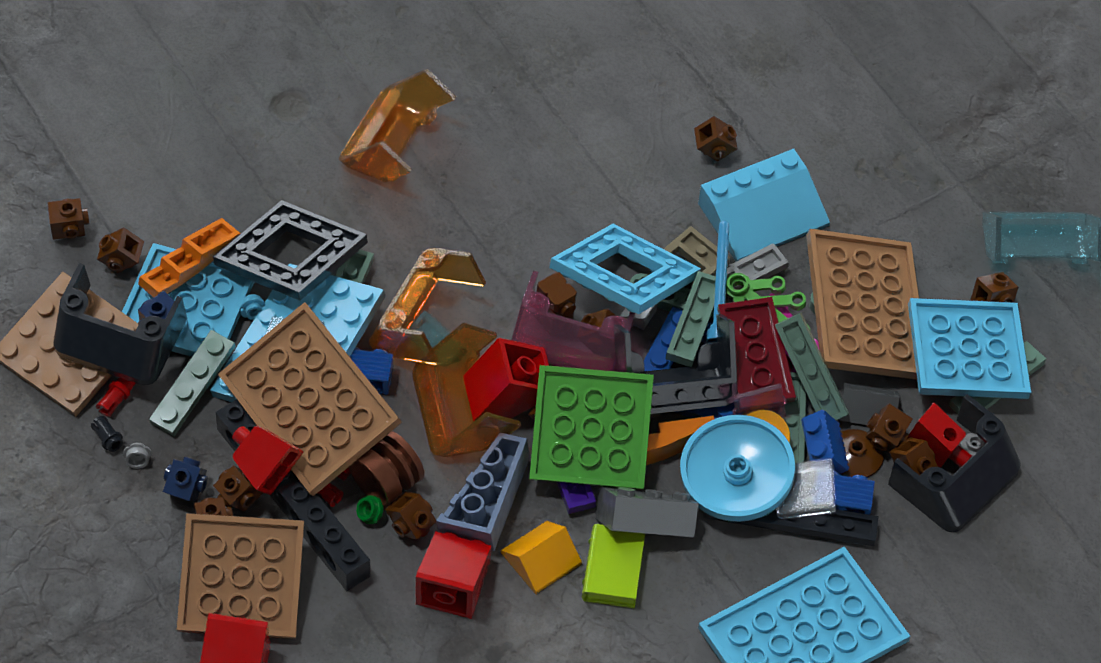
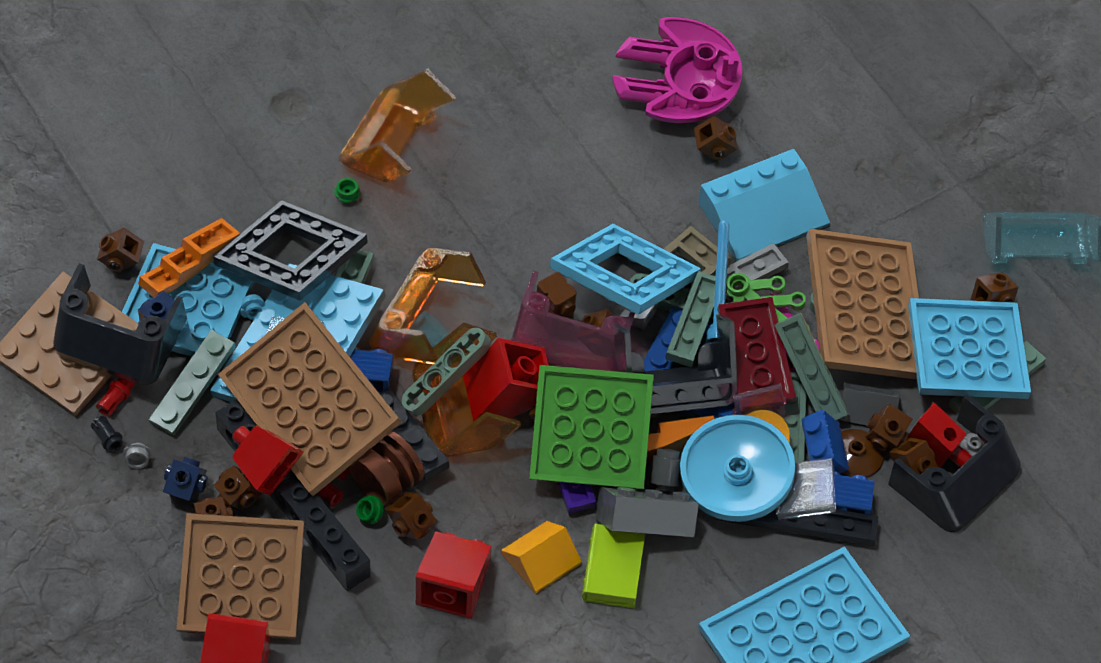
reddish brown brick [48,198,89,240] -> none
sand blue wedge [436,433,530,551] -> none
none -> green plate [334,178,360,203]
none -> black plate [380,389,450,481]
none -> sand green beam [402,328,491,416]
none -> dark pink piece [612,17,742,123]
none -> dark grey brick [650,448,681,491]

